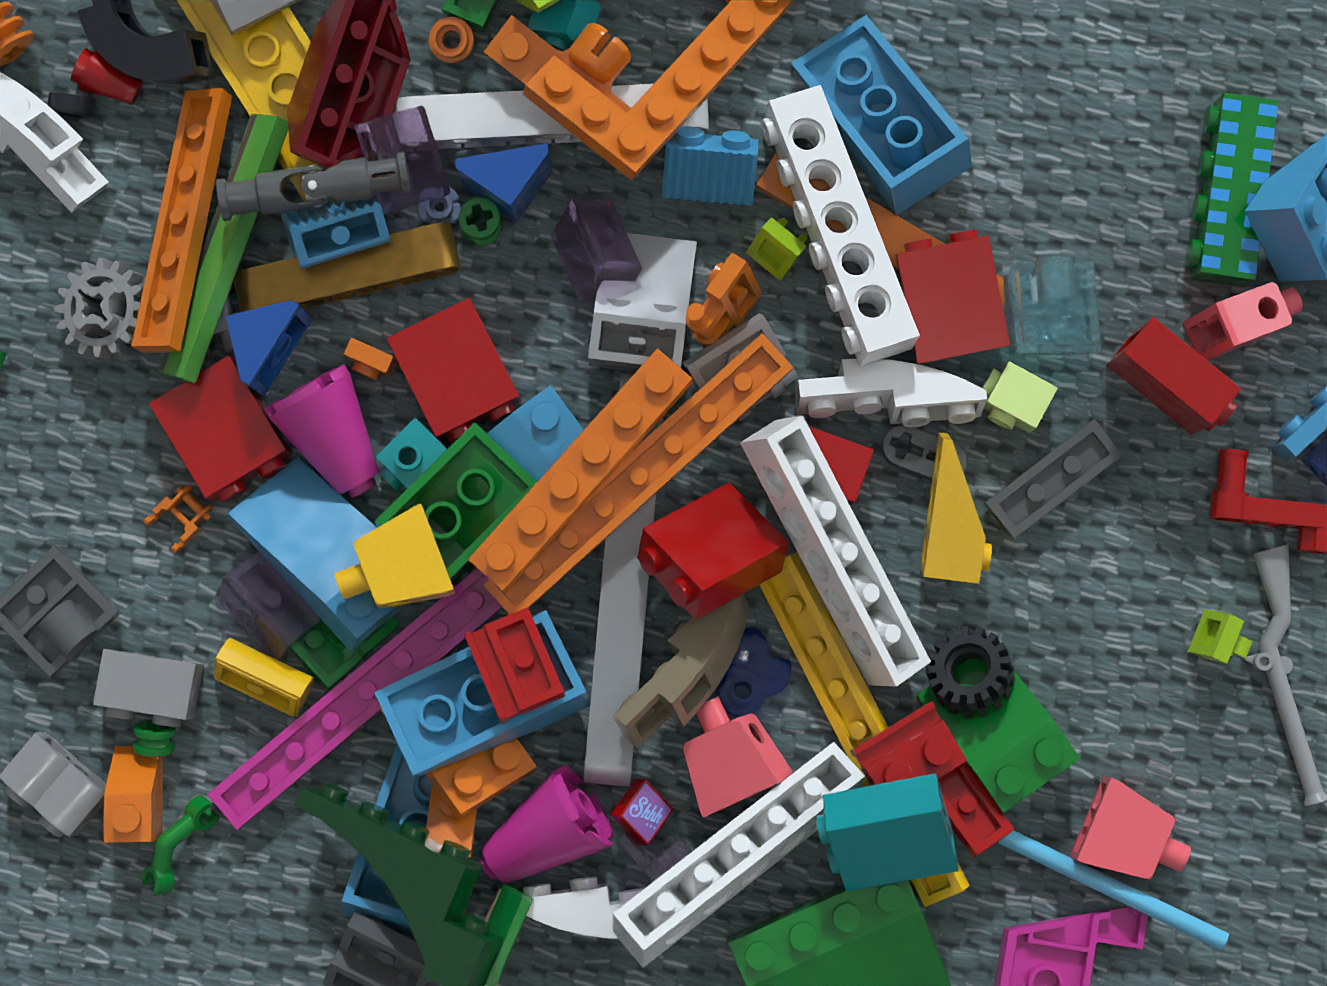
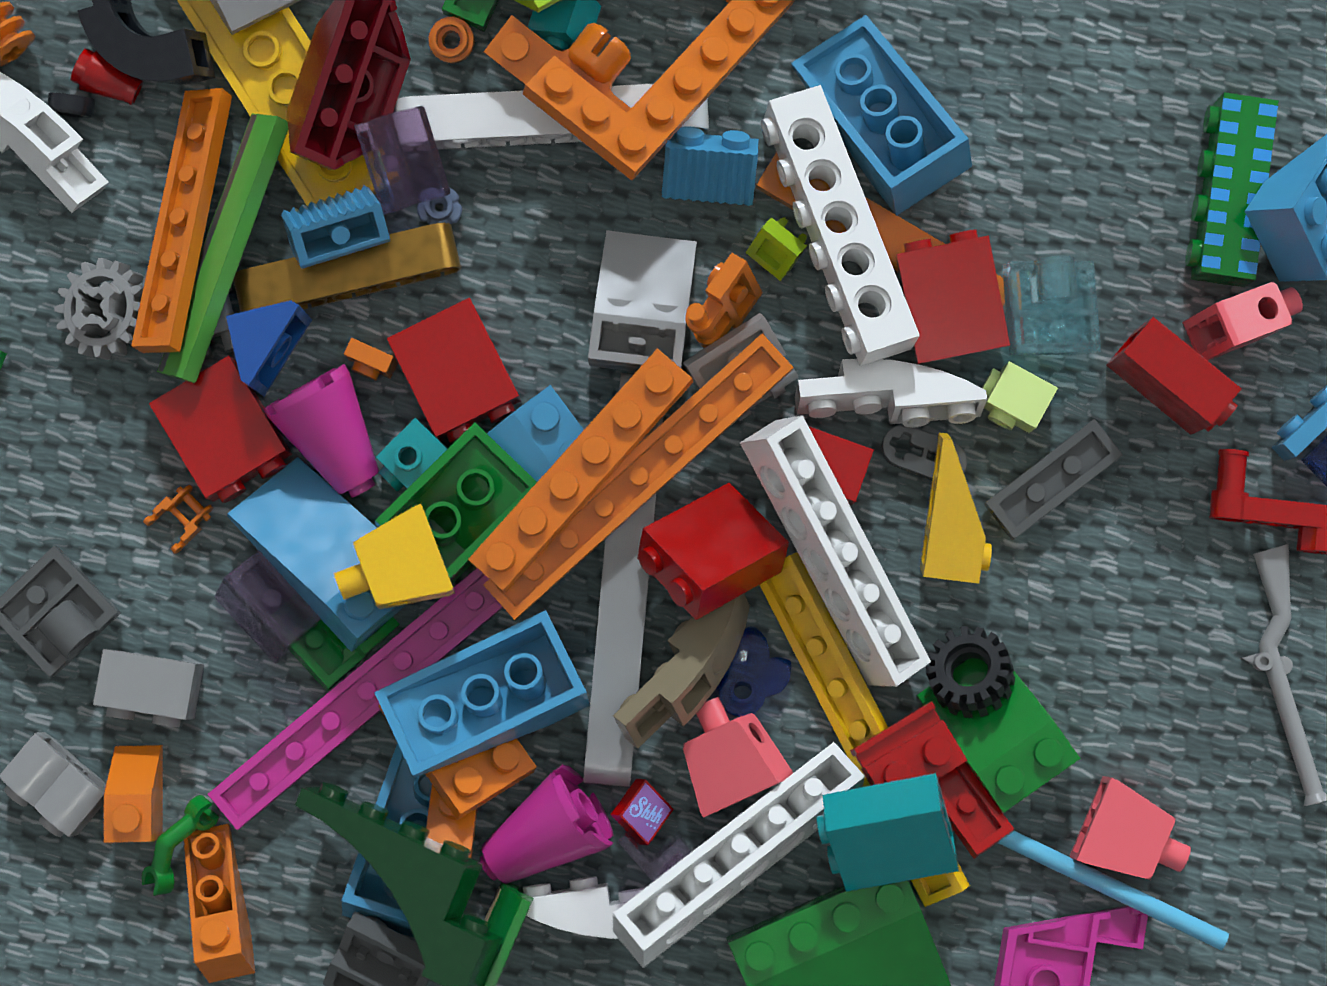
green bush [133,720,176,757] -> none
yellow brick [214,638,315,717] -> none
dark grey piece [216,151,411,222] -> none
blue slope [455,143,553,224] -> none
green bush [459,197,503,246] -> none
red plate [464,607,566,724] -> none
clear purple panel [552,198,642,303] -> none
lime tile [1187,609,1253,664] -> none
none -> orange slope [184,823,255,983]

